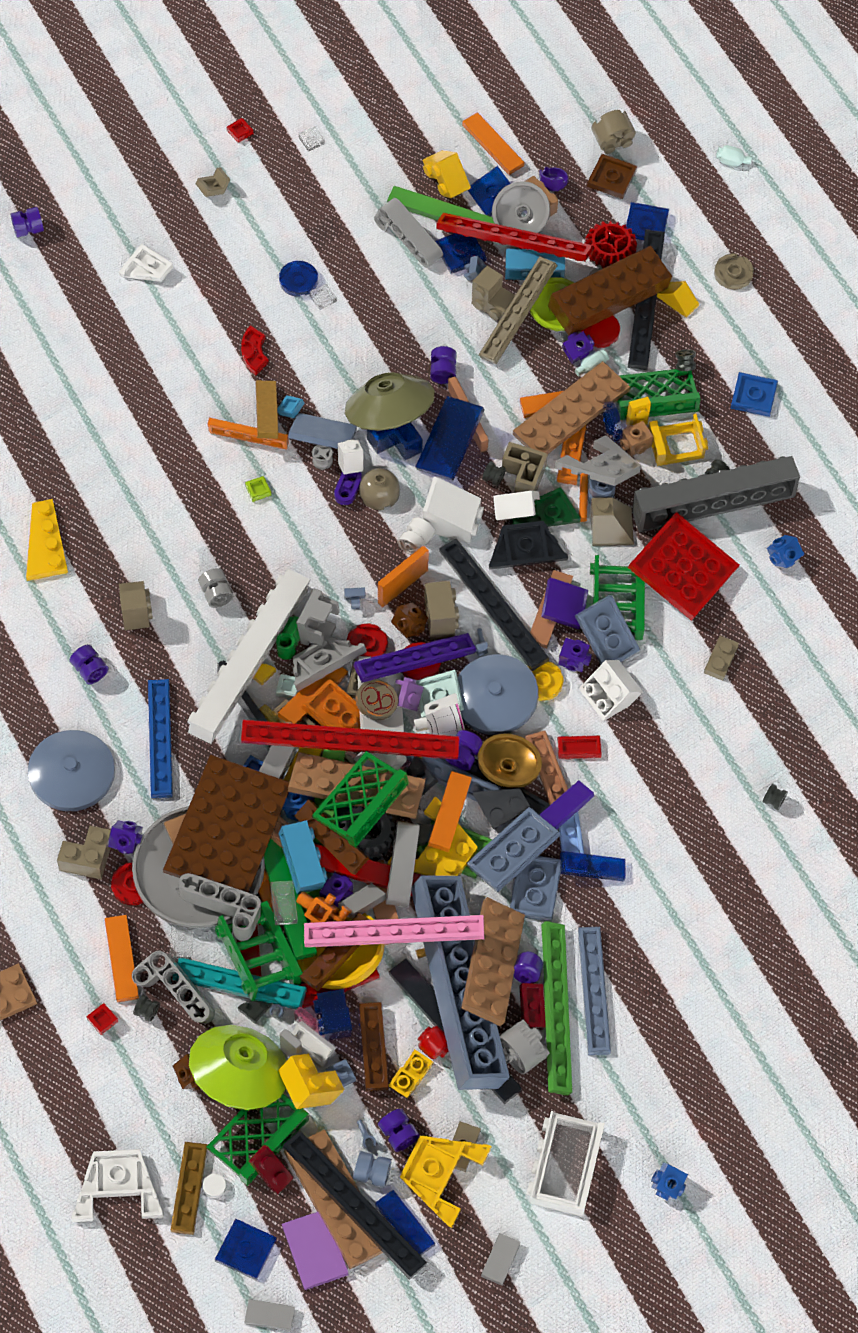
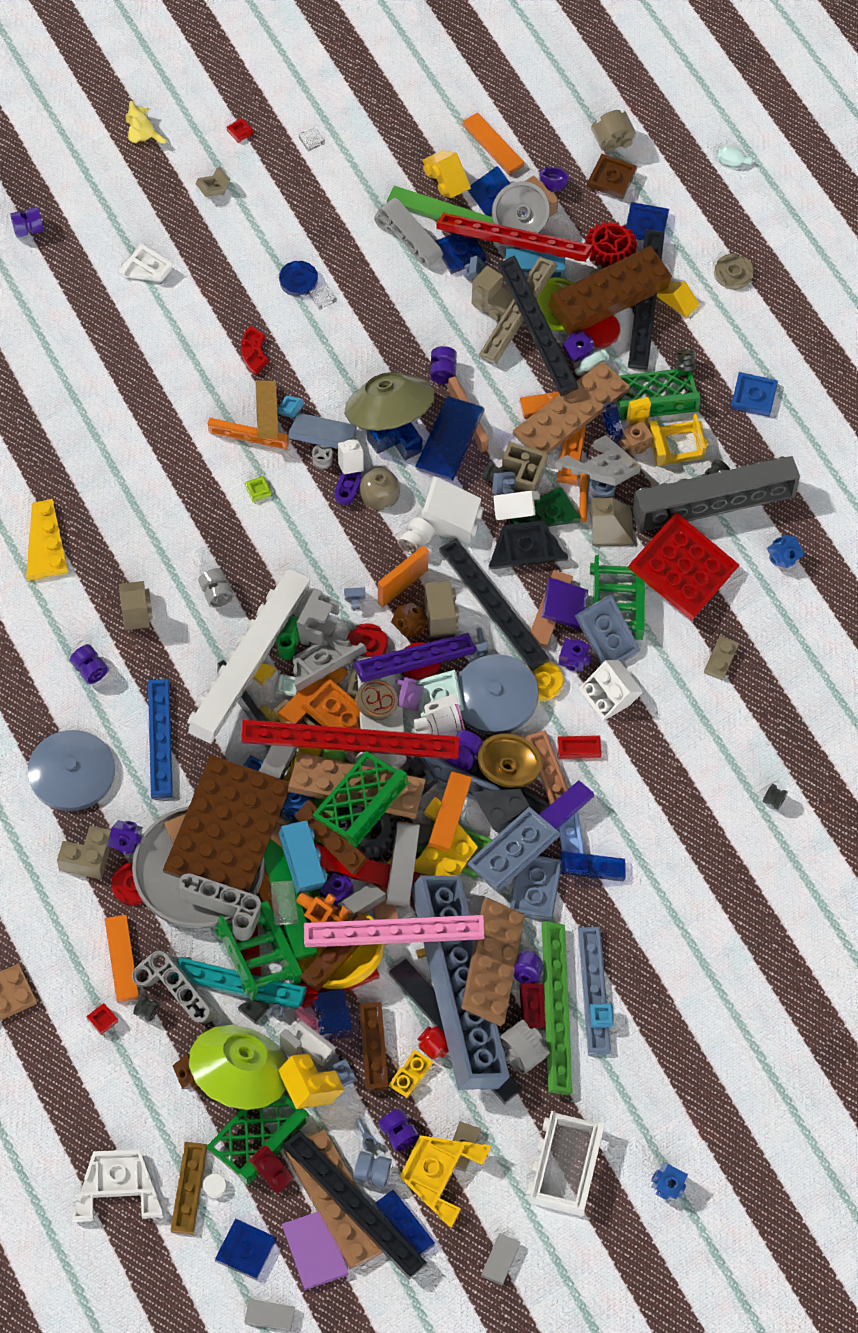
none -> light yellow animal [126,101,167,144]
none -> sand blue tile [492,472,516,495]
none -> black tile [497,255,579,397]
none -> dark azure tile [590,1003,614,1028]

